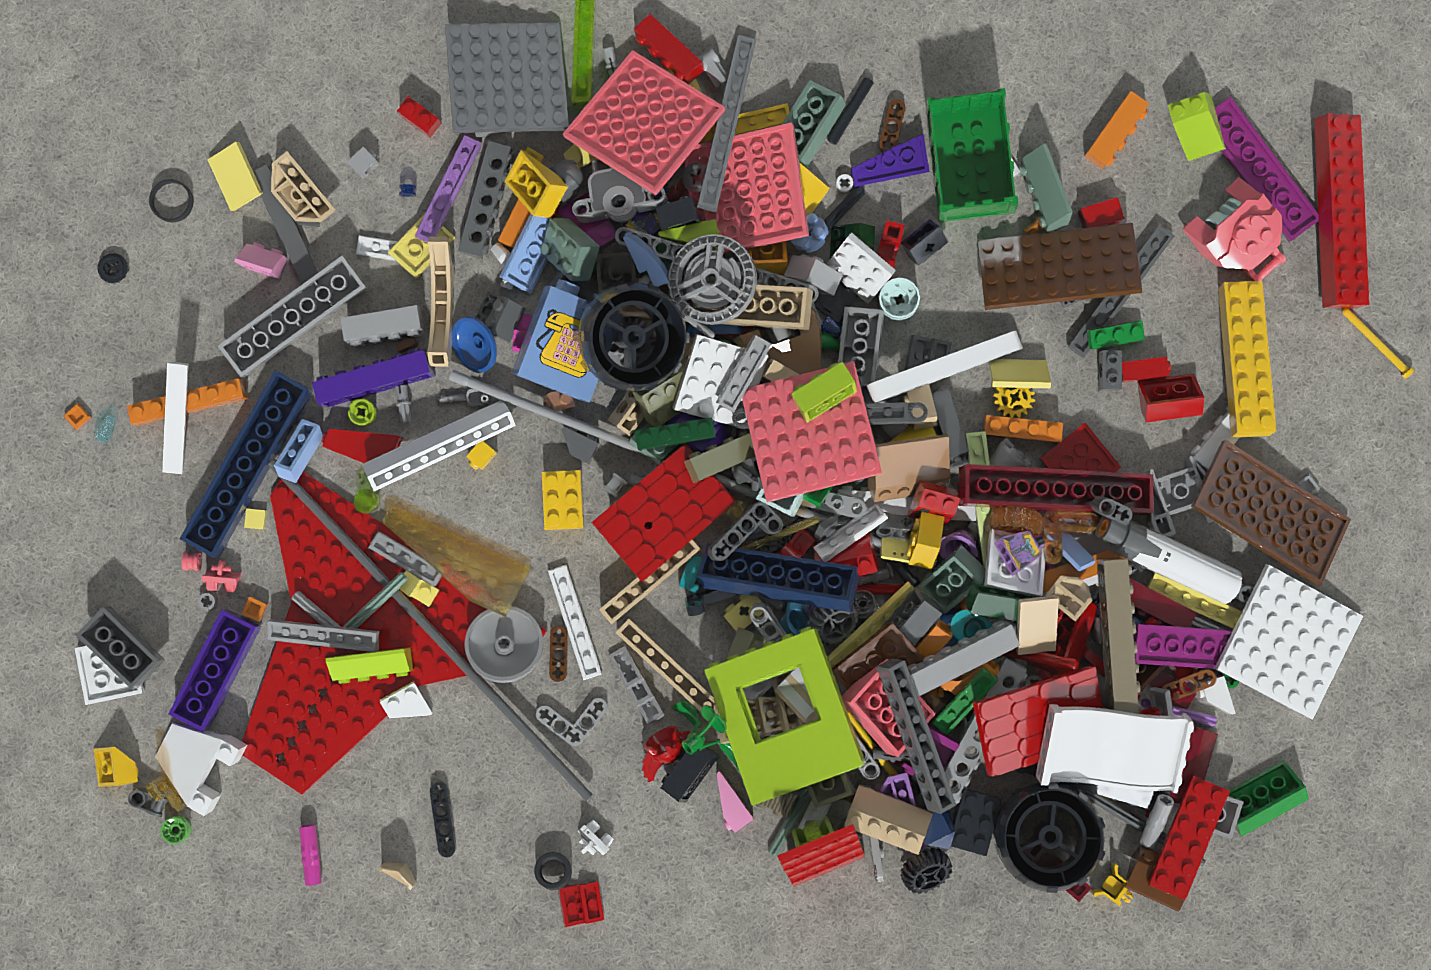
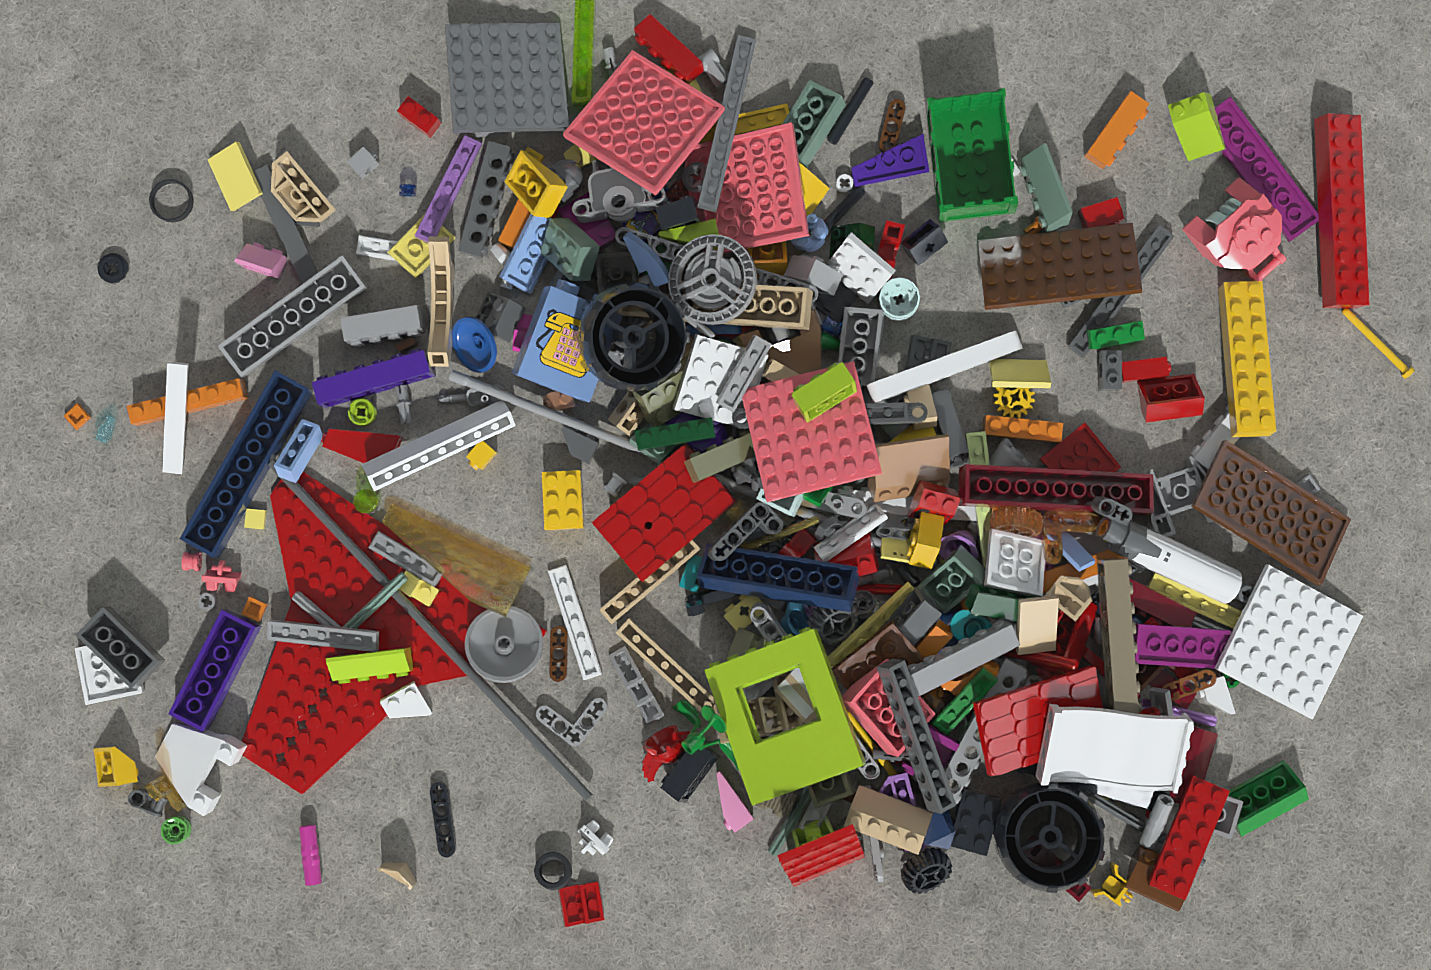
torso [994,531,1045,576] -> none

